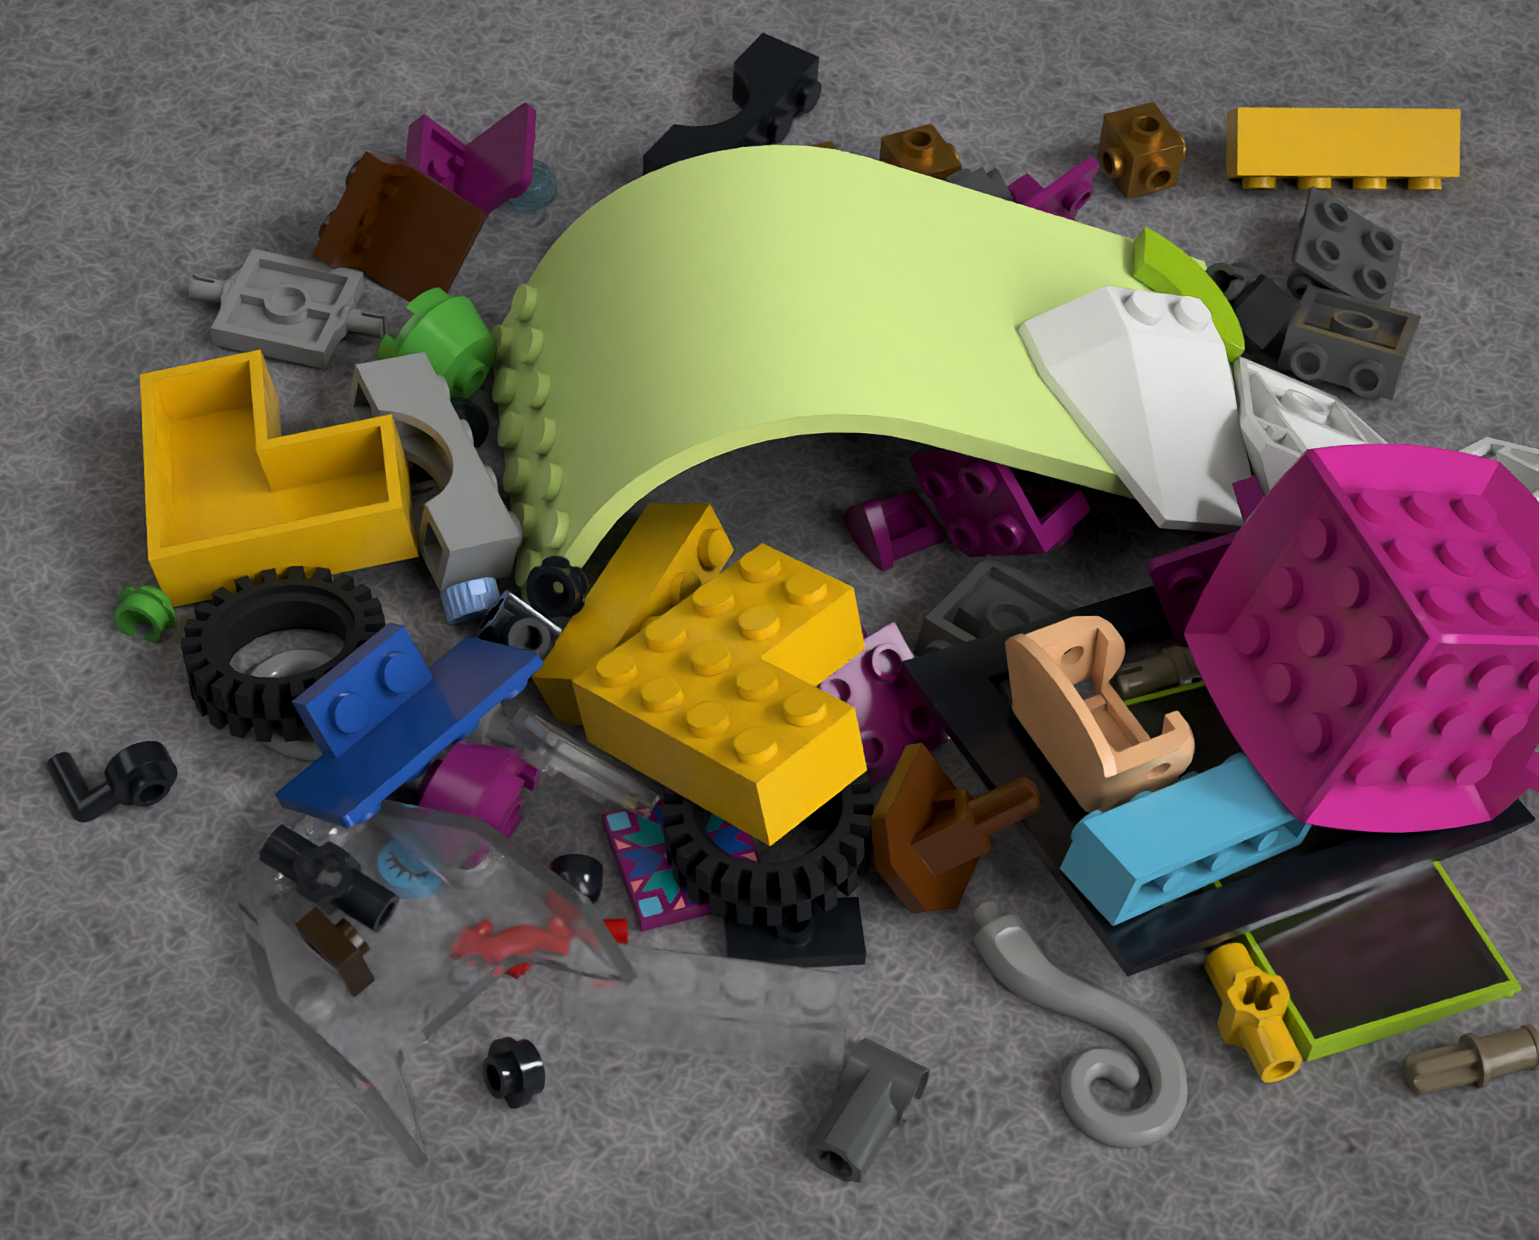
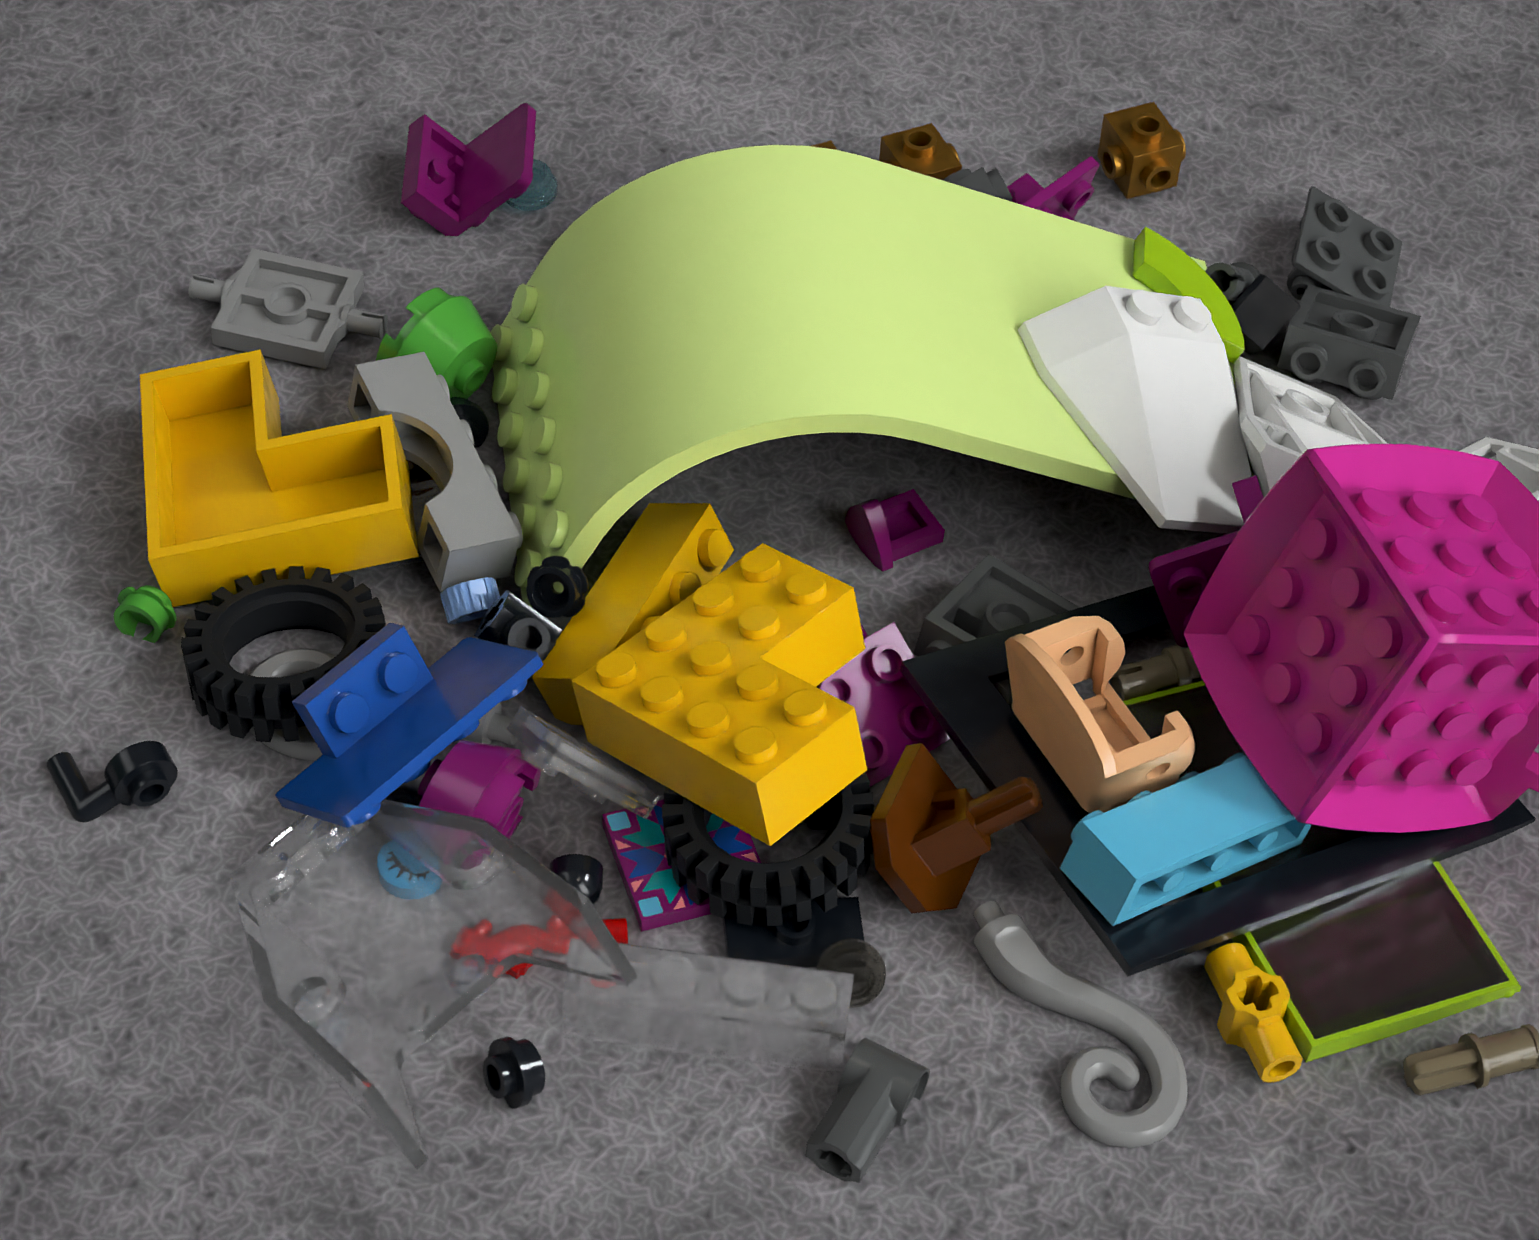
black axle [259,824,399,933] -> none
dark brown plate [294,906,375,998] -> none
reddish brown bracket [312,151,485,302] -> none
black arch [643,33,822,176] -> none
magenta bracket [910,447,1091,557] -> none
yellow brick [1226,107,1461,190] -> none
none -> clear smoke plate [816,939,886,1008]

